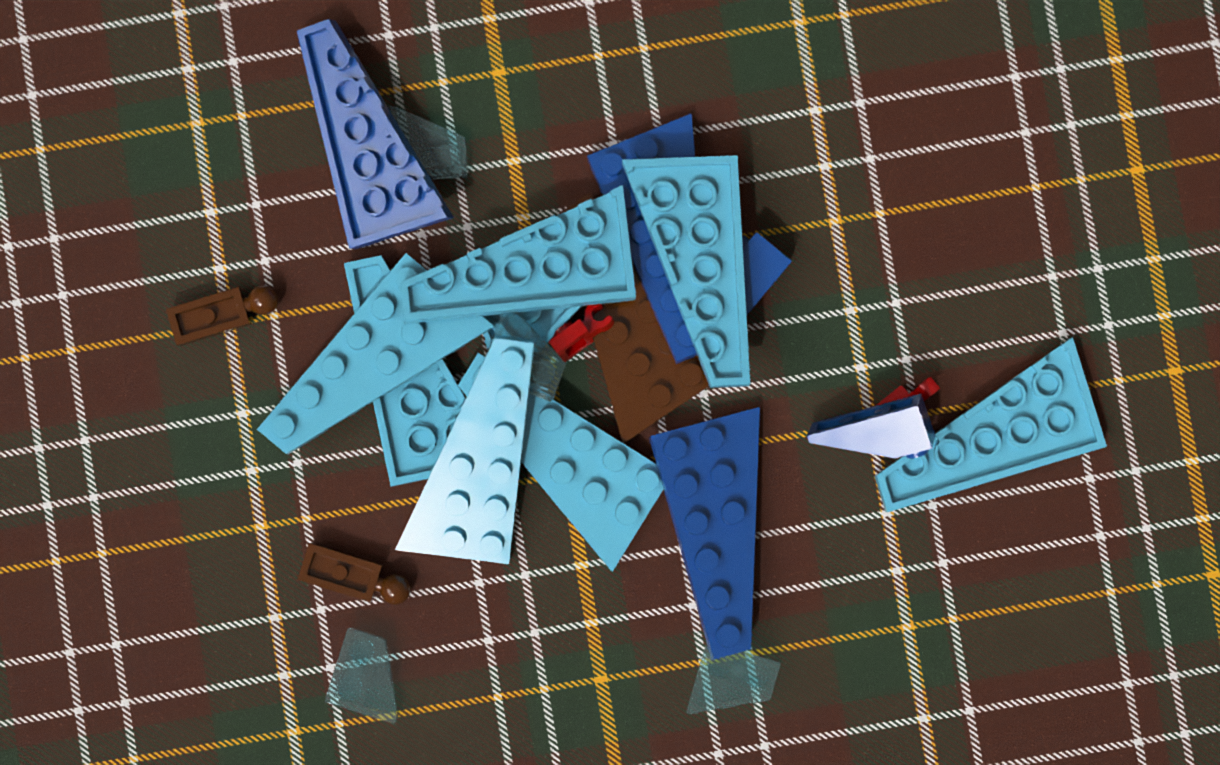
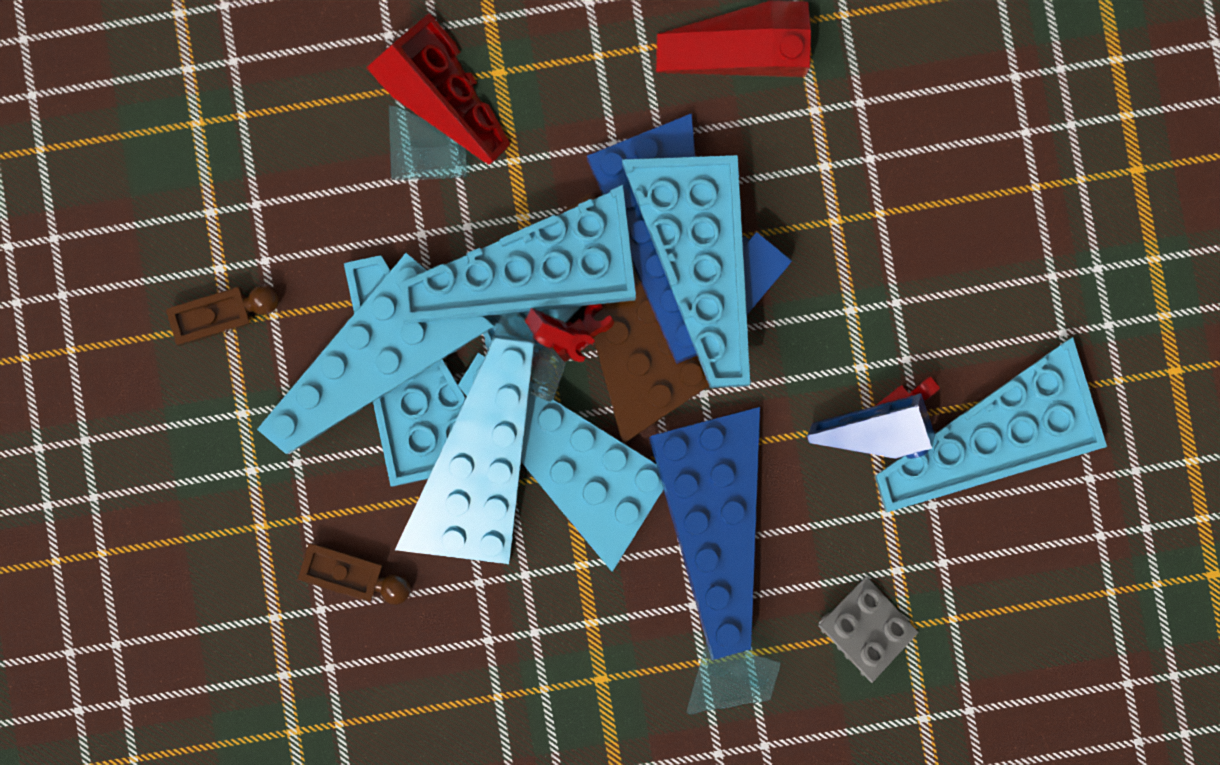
wing [297,19,454,249] -> none
clear light blue wing [324,627,398,724] -> none
none -> red wedge [366,13,511,165]
none -> red plate [525,308,595,362]
none -> red wedge [656,1,811,77]
none -> light grey hinge [818,576,919,683]

